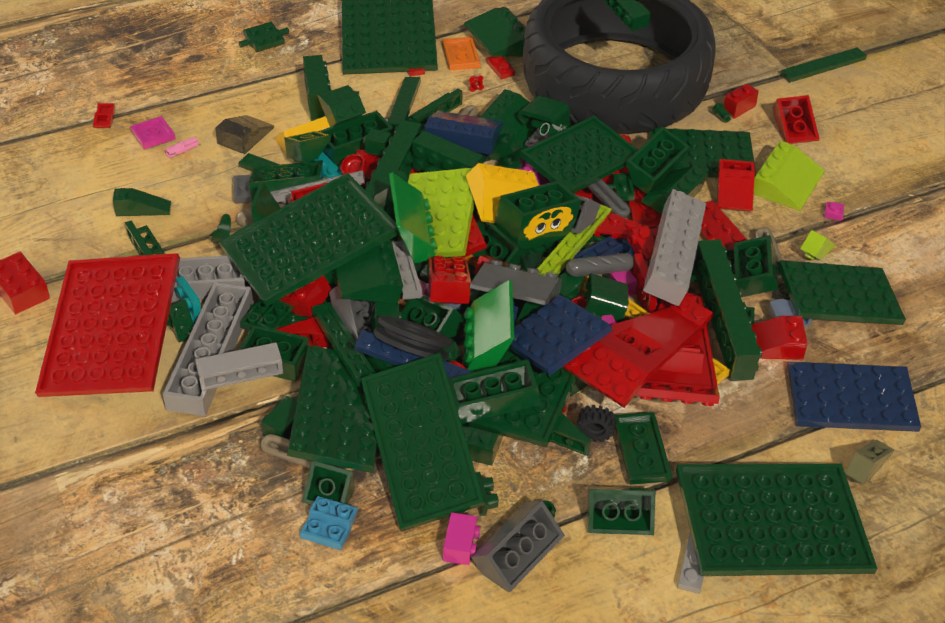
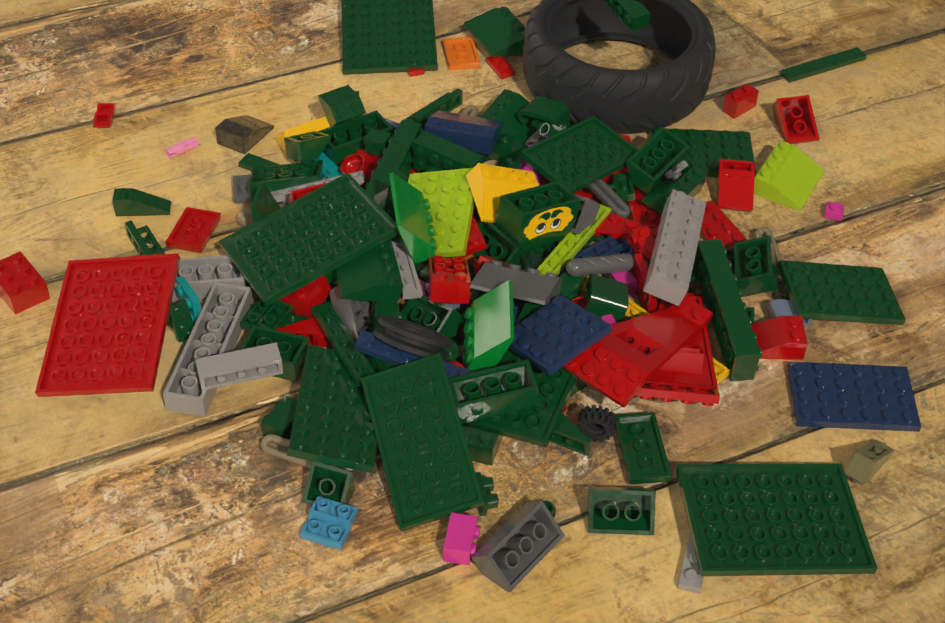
dark pink plate [130,116,176,149] -> none
dark green helmet [211,214,231,243] -> none
dark green plate [238,21,289,52] -> none
dark green brick [303,55,331,121] -> none
dark green tile [388,77,421,129] -> none
red plate [468,75,484,92] -> none
dark green pin [712,103,732,123] -> none
lime slope [800,230,836,260] -> none
none -> red plate [166,207,221,253]
none -> dark grey plate [664,161,688,181]

